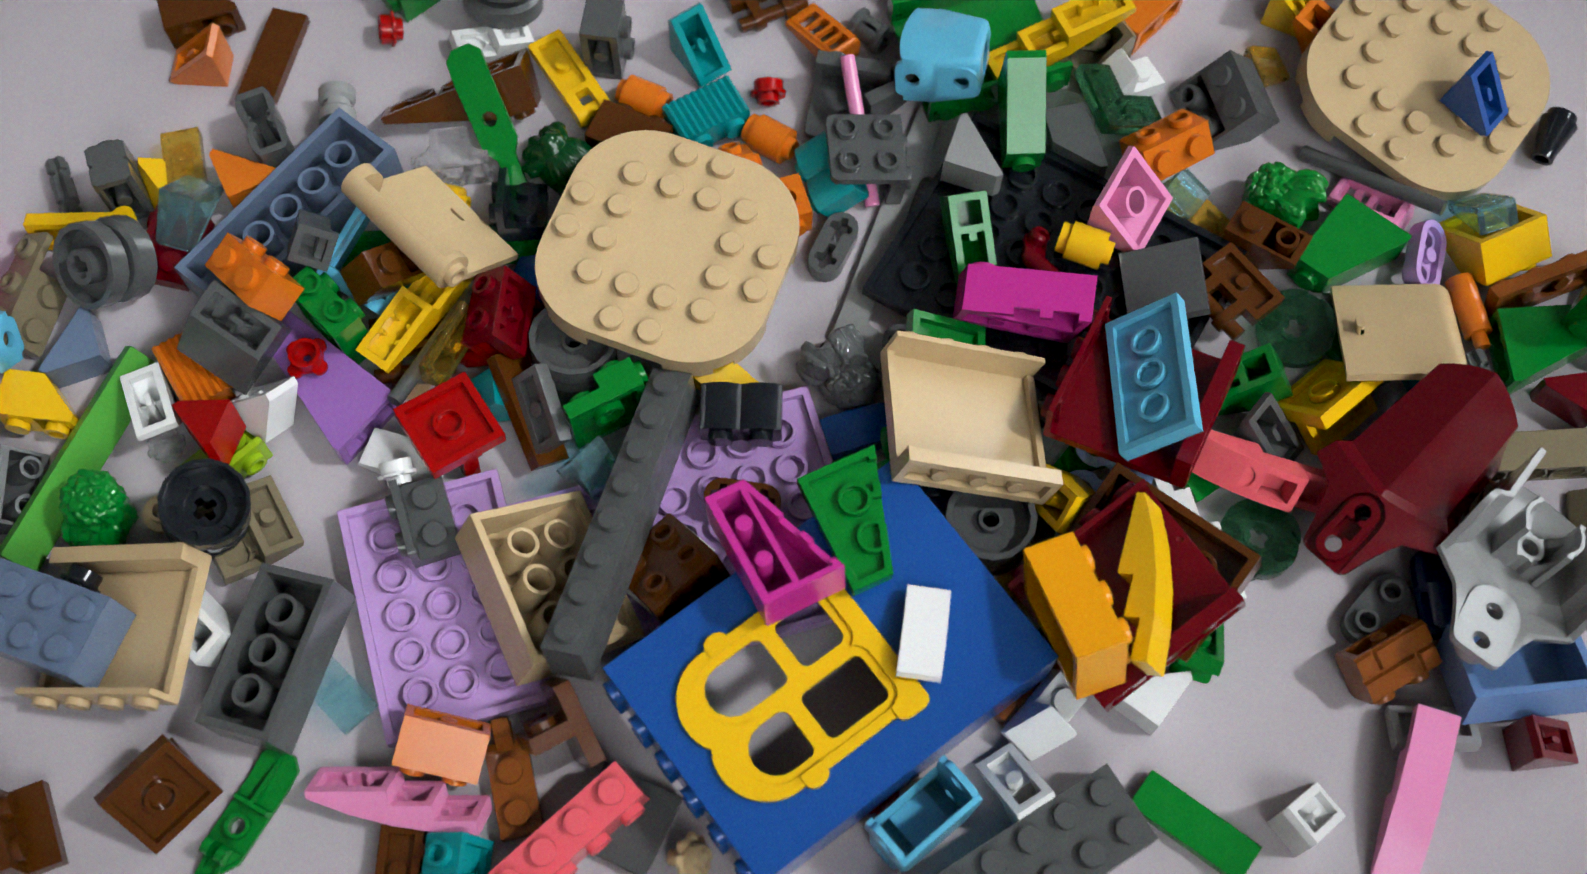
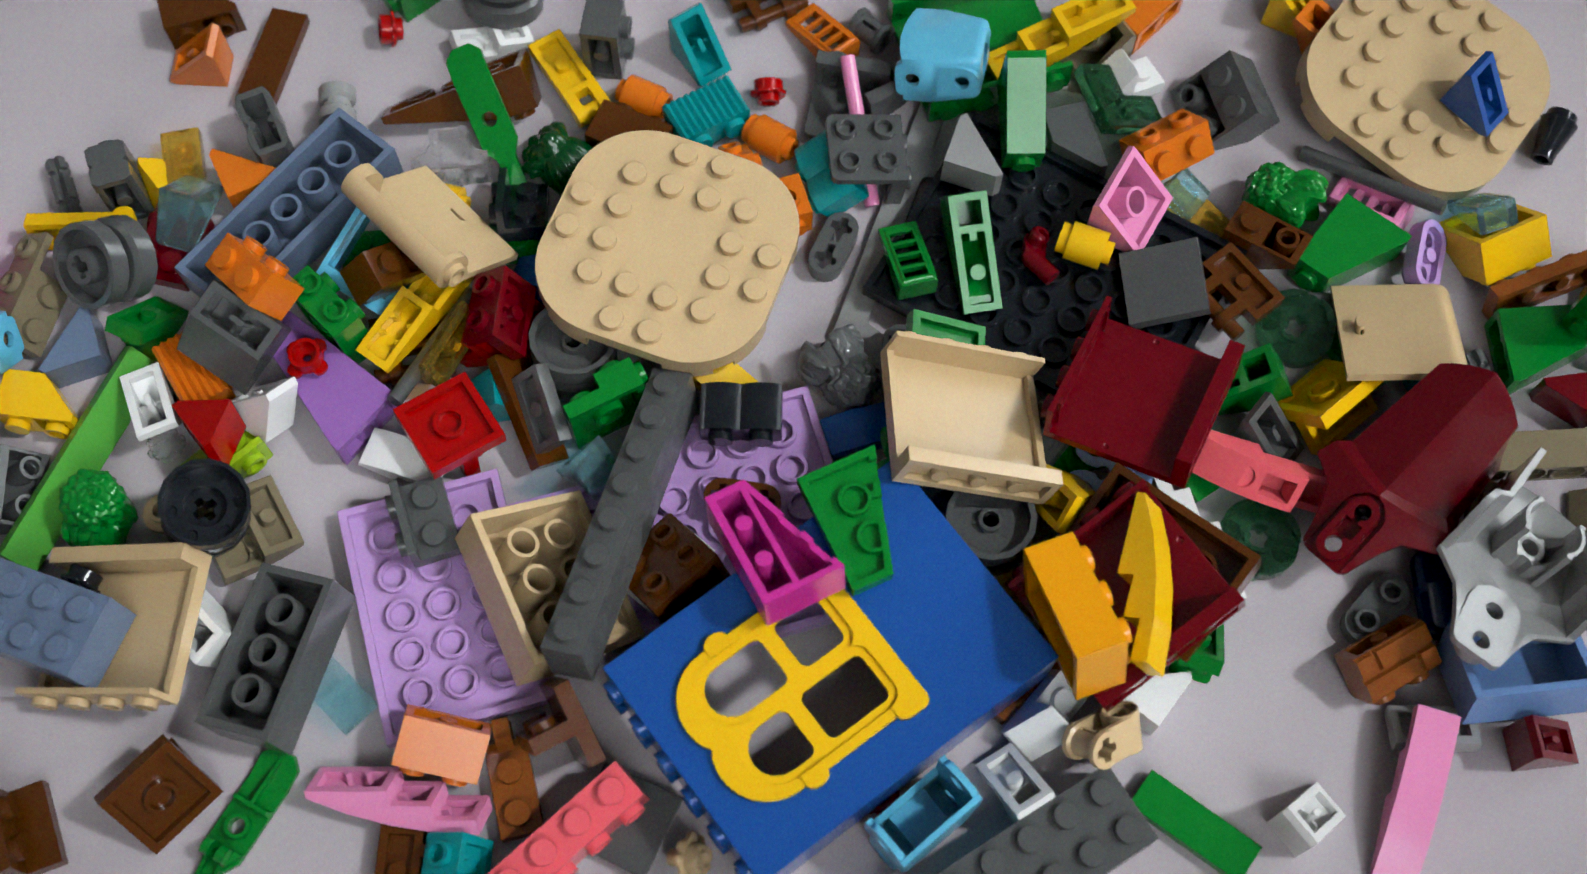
dark grey brick [287,209,339,272] -> none
white plate [377,457,418,488] -> none
white slope [896,584,951,683] -> none
dark pink wedge [953,262,1098,343] -> none
medium azure plate [1105,292,1203,461] -> none
clear yellow slope [1243,46,1291,87] -> none
orange cylinder [1444,273,1493,350] -> none
none -> green slope [105,296,189,361]
none -> green slope [878,221,938,300]
none -> tan piece [1062,701,1143,770]

